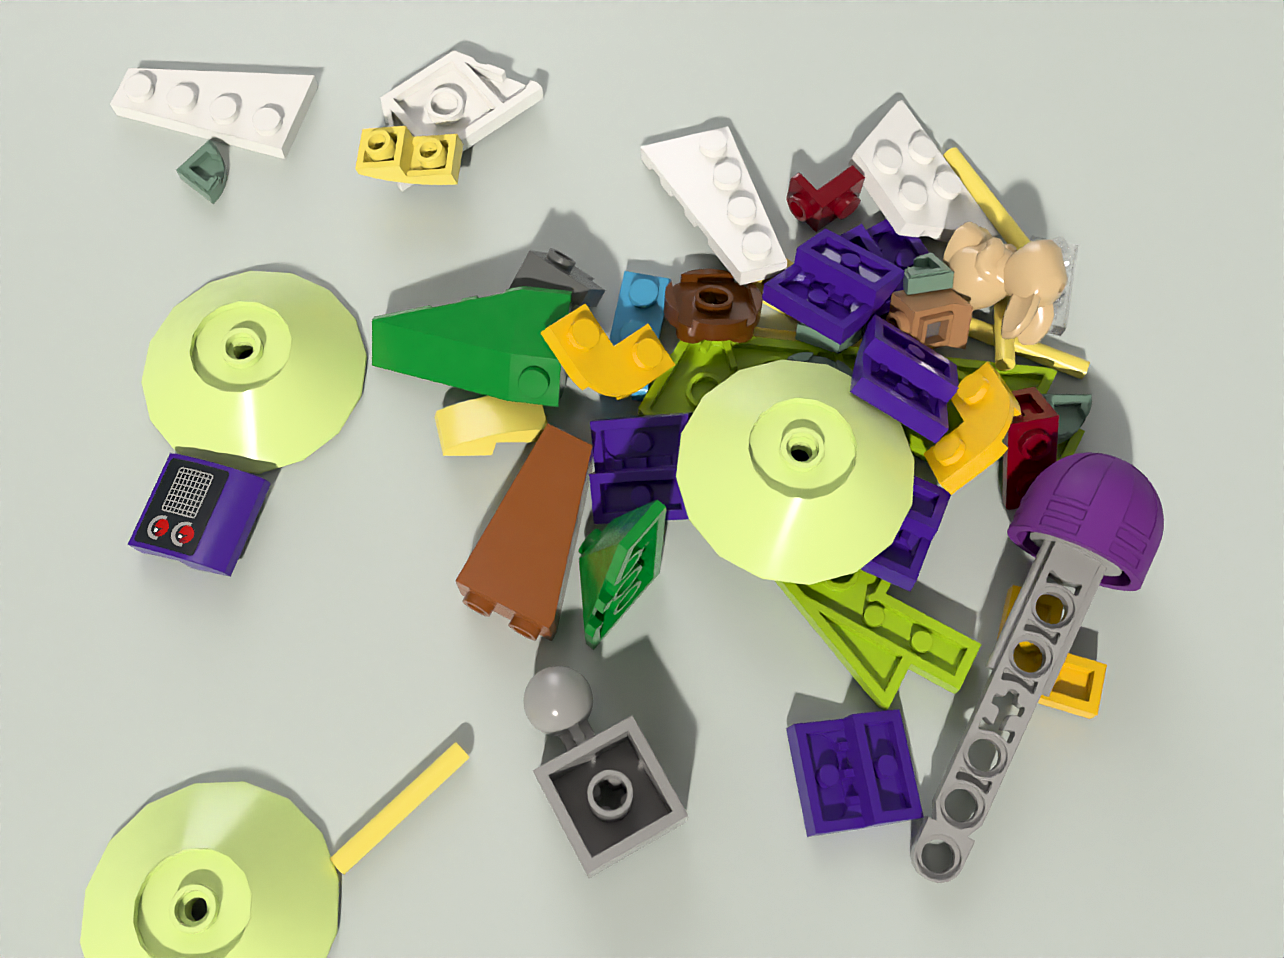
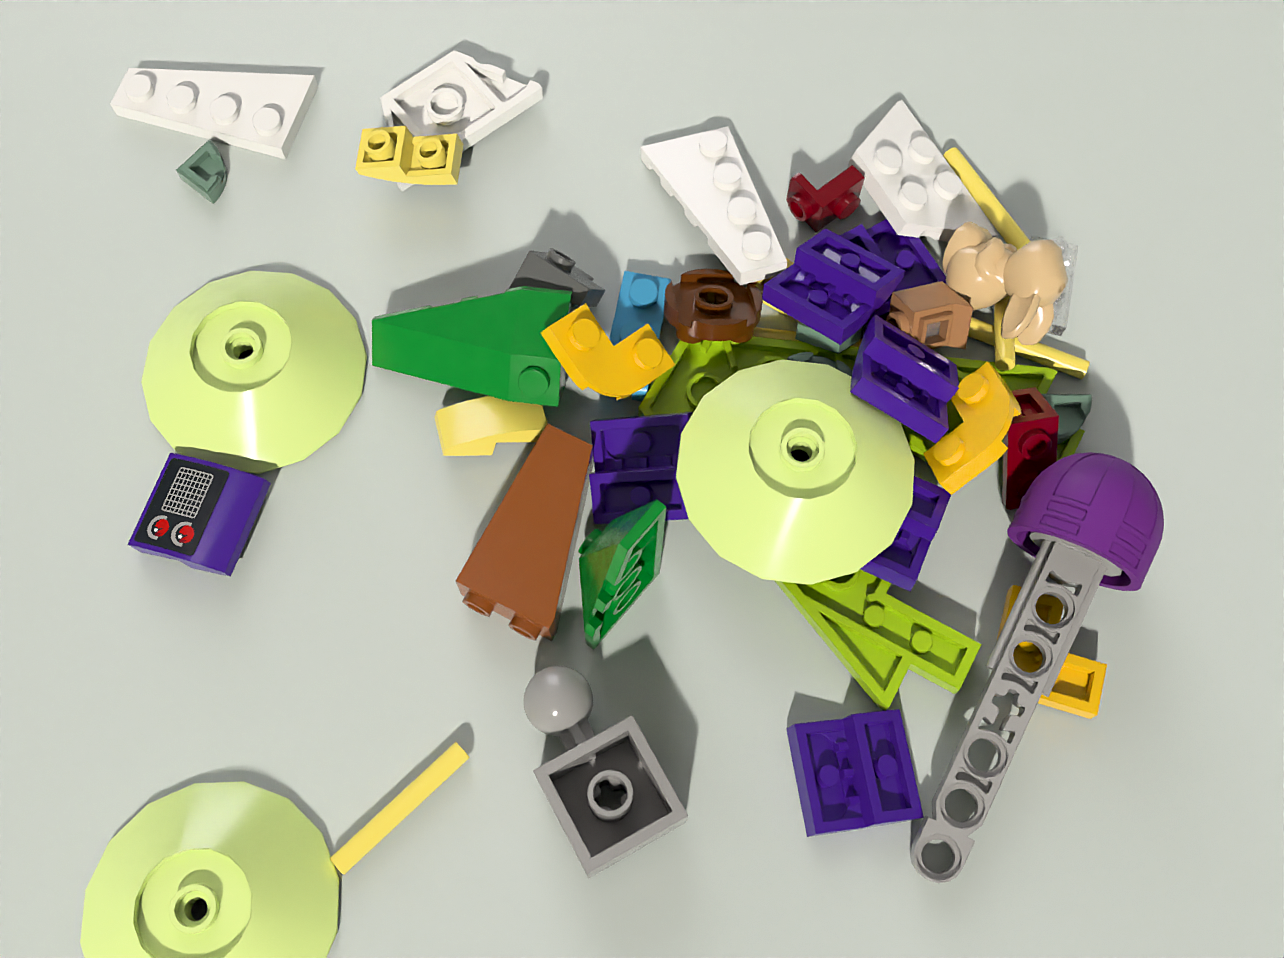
sand green tile [903,253,954,295] -> none

